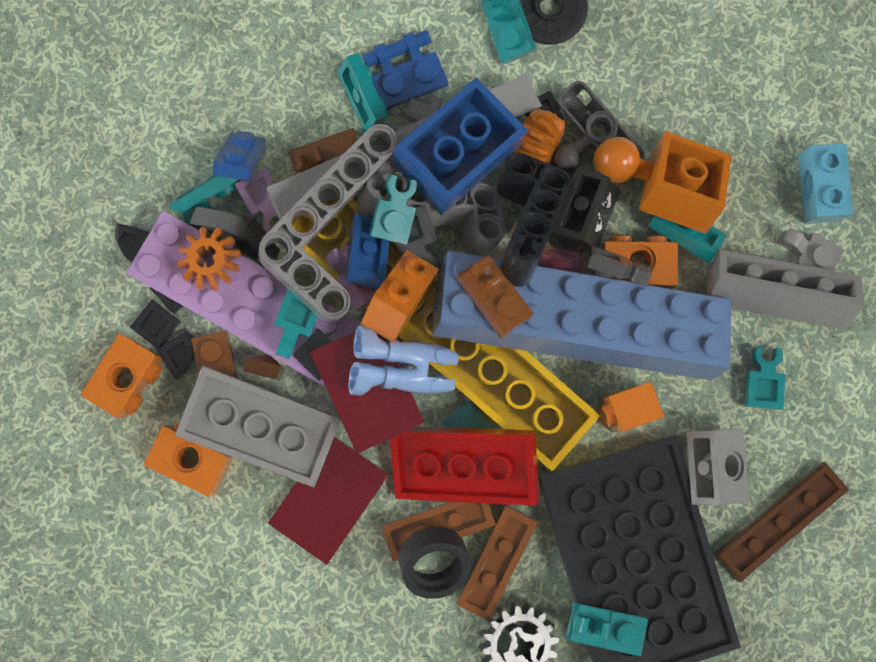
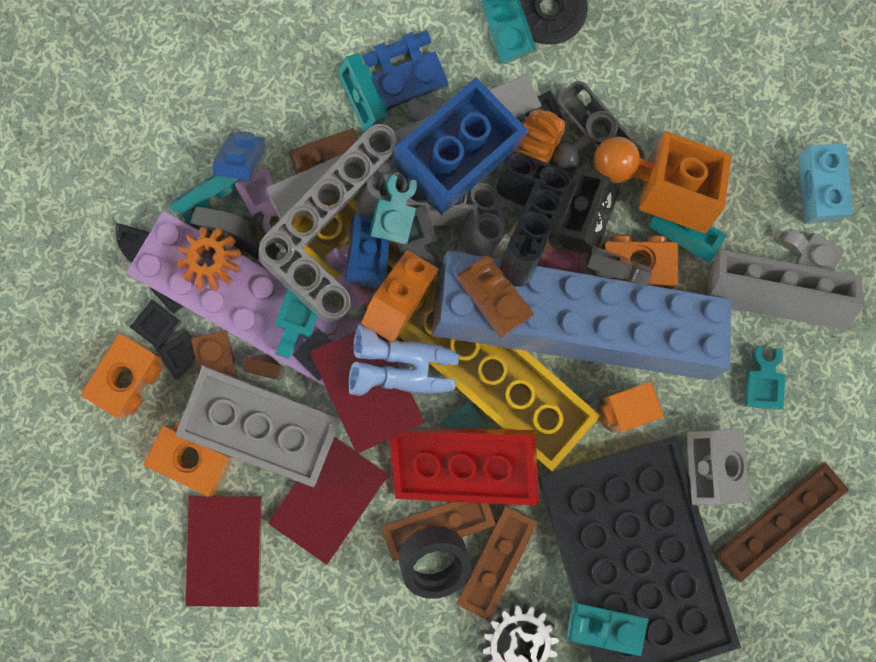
none -> dark red tile [185,495,263,607]

